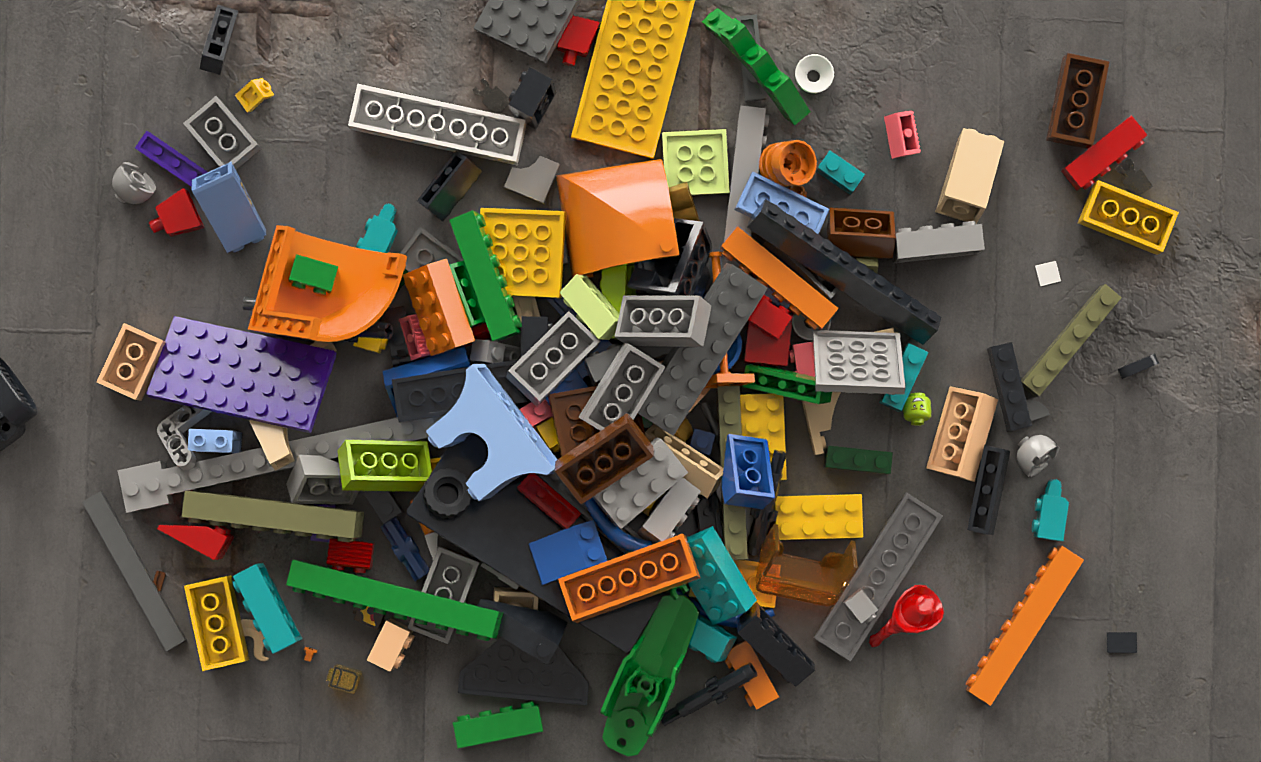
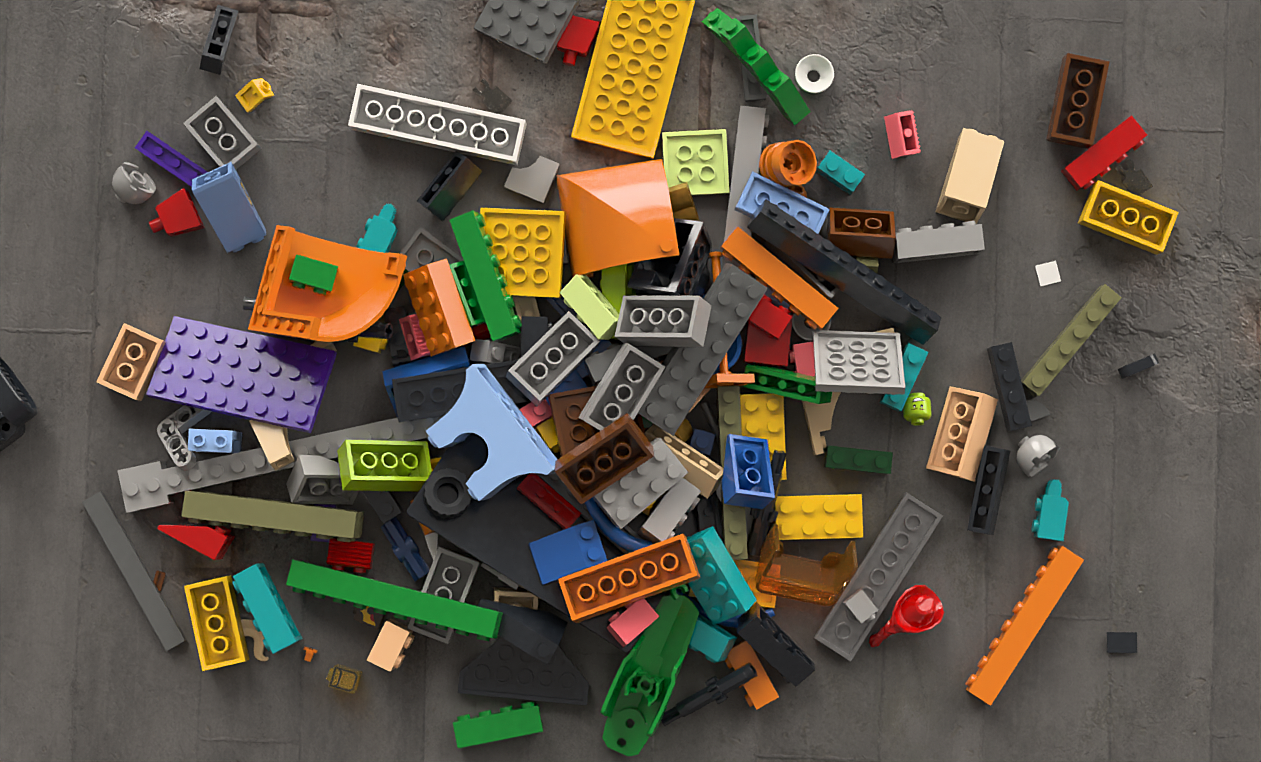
black brick [508,67,557,129] -> none
none -> coral brick [606,599,659,648]

